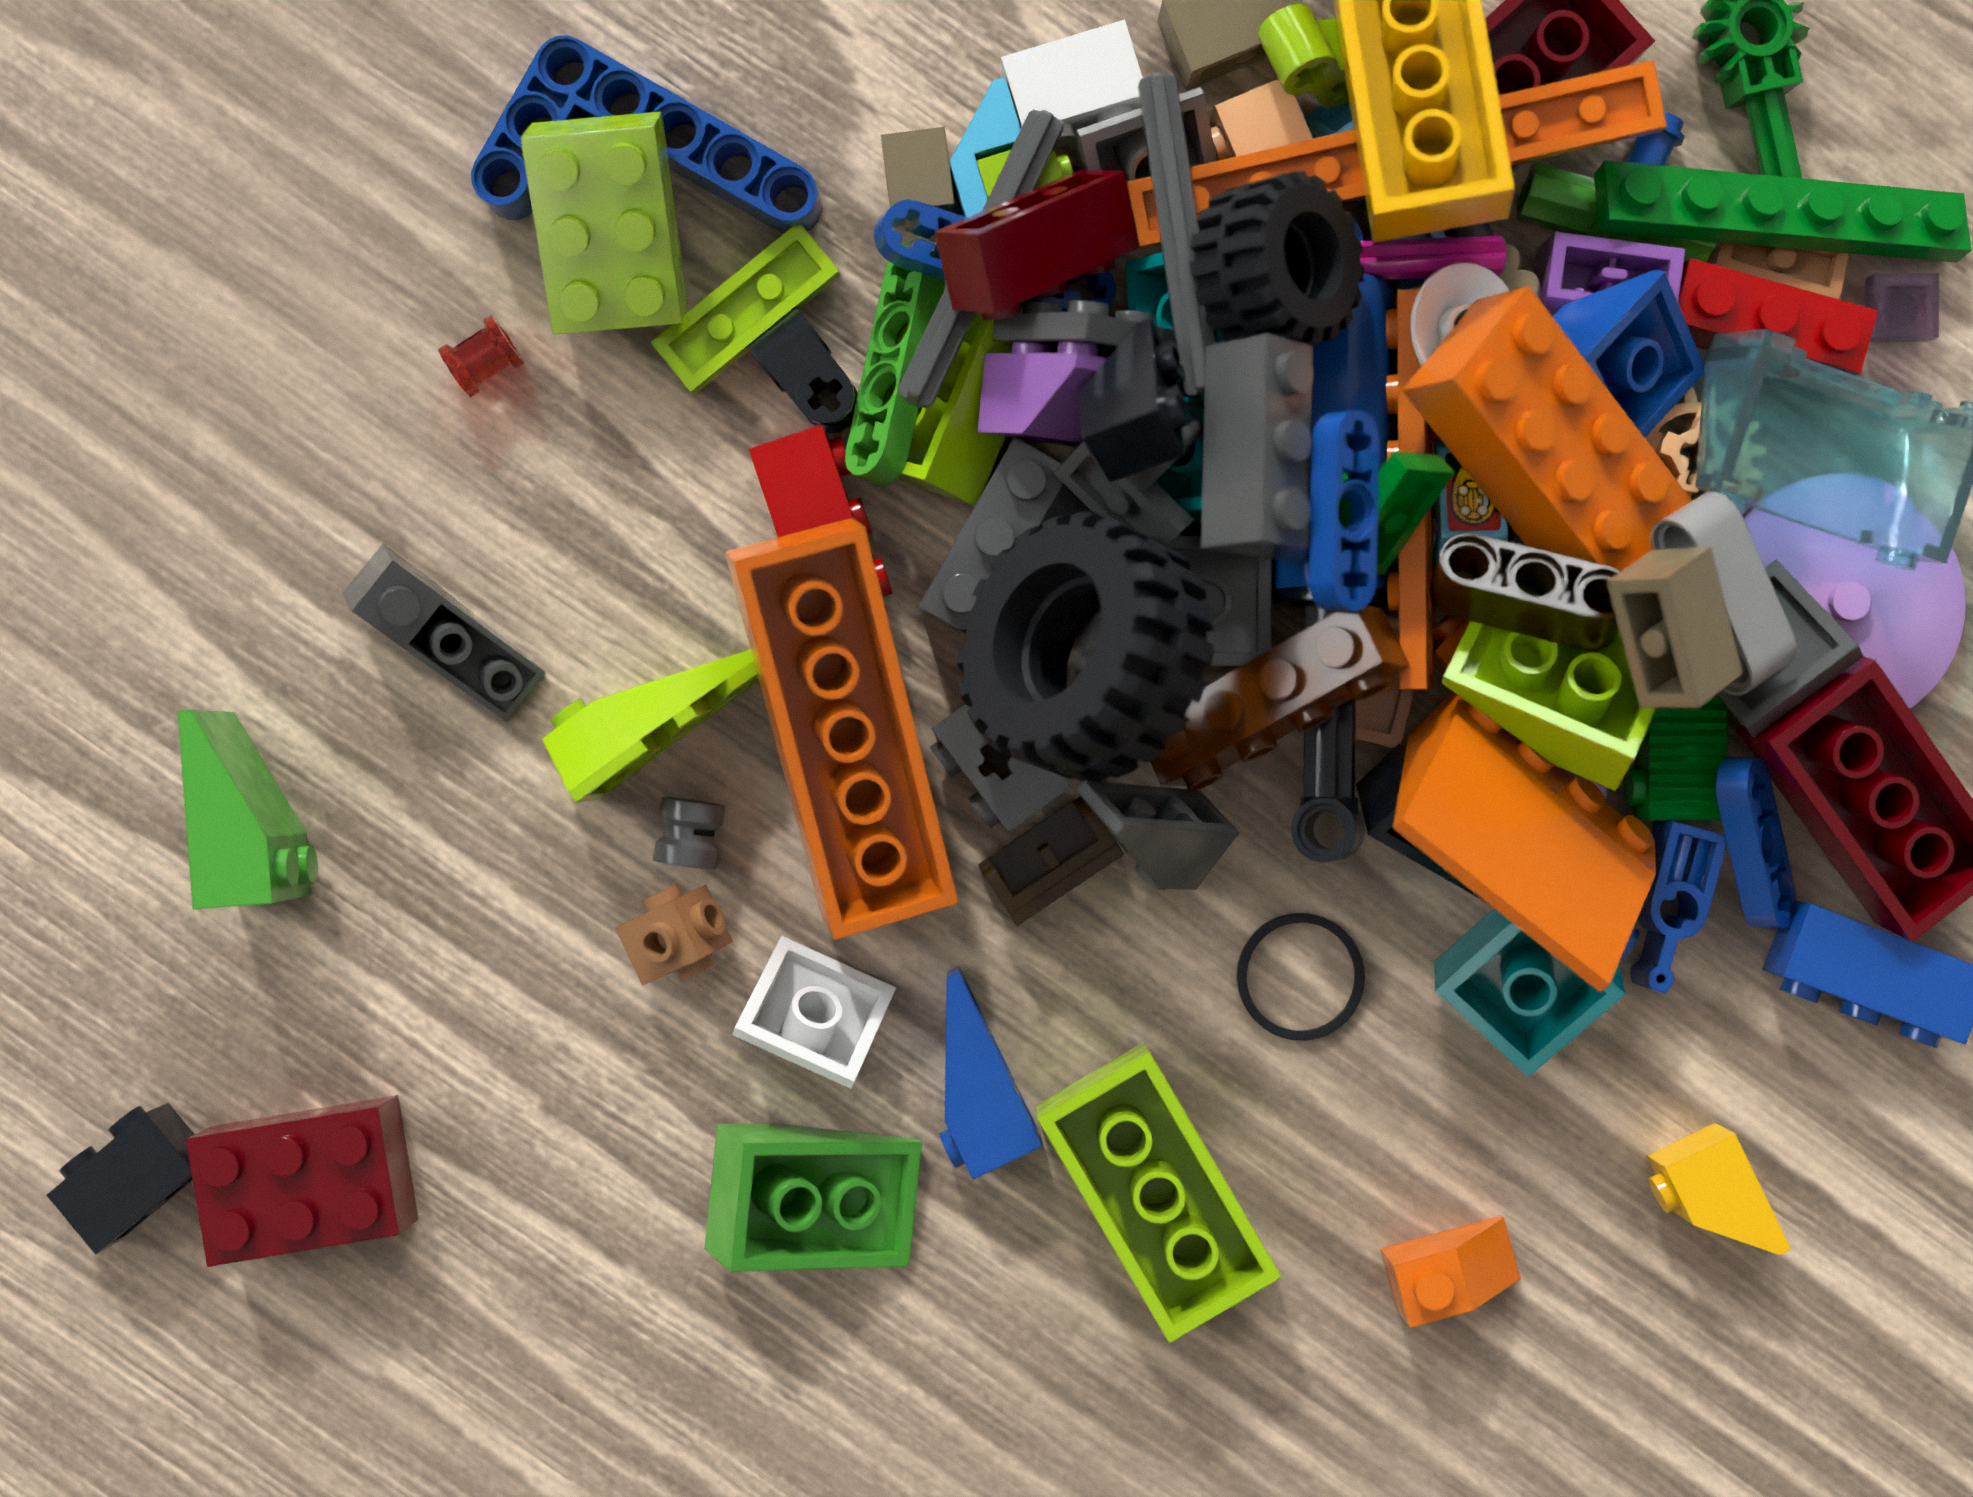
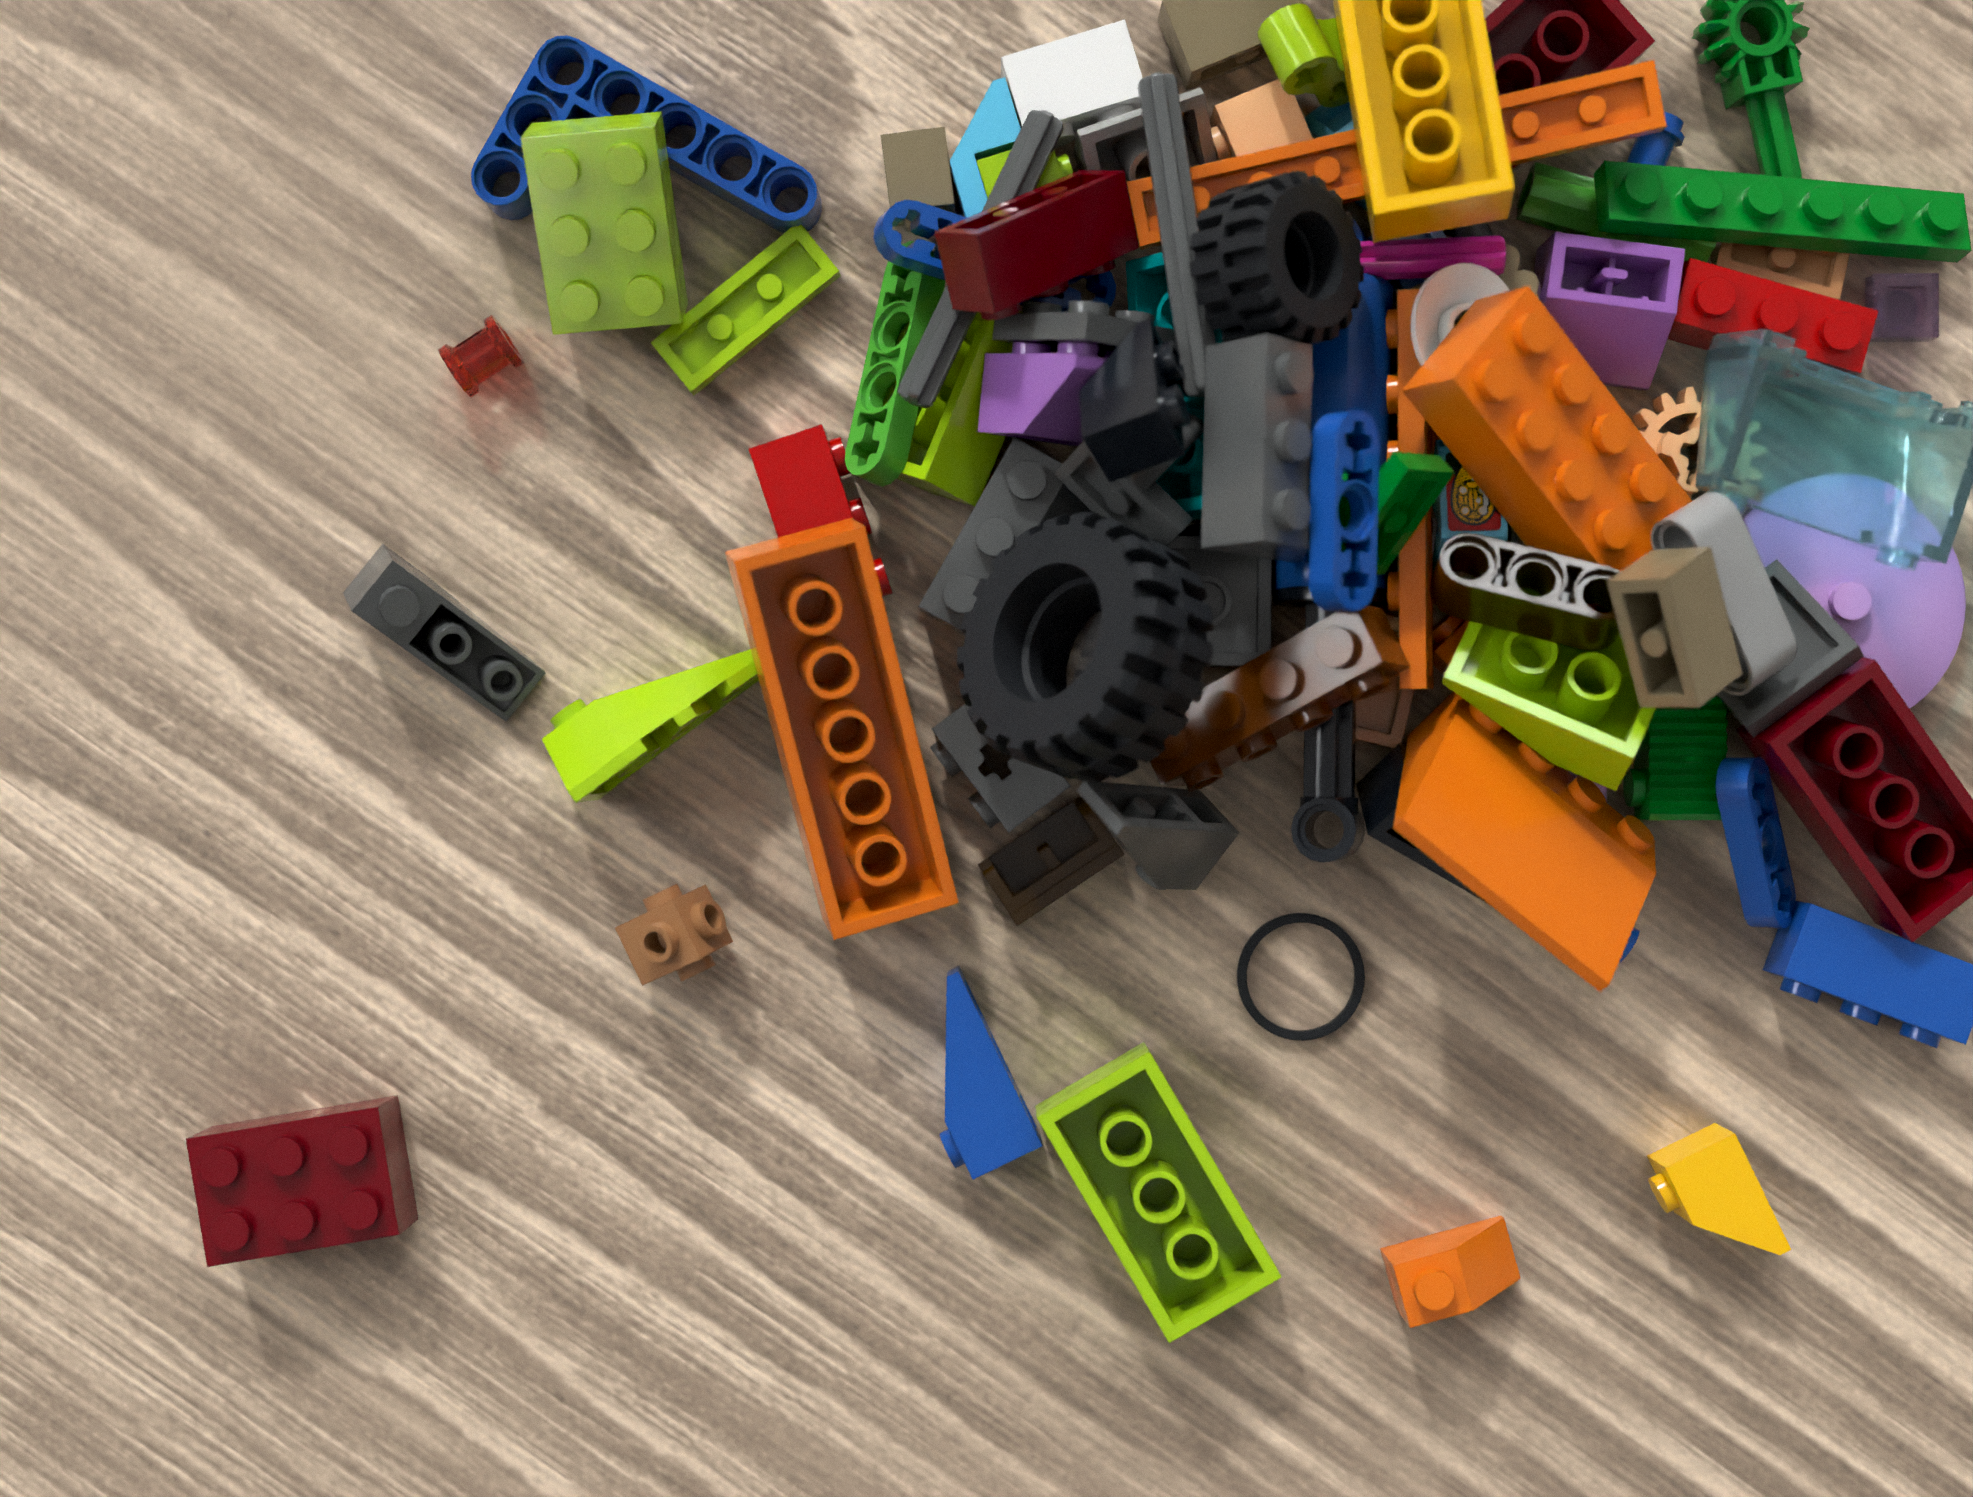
black brick [46,1103,195,1255] -> none
bright green slope [178,710,318,910] -> none
dark grey wheel [653,797,725,869] -> none
bright green slope [704,1124,922,1272] -> none
white slope [732,936,896,1089] -> none
black piece [747,308,858,433] -> none
teal brick [1434,908,1626,1077] -> none
blue slope [1553,270,1706,438] -> none
blue piece [1630,820,1727,993] -> none

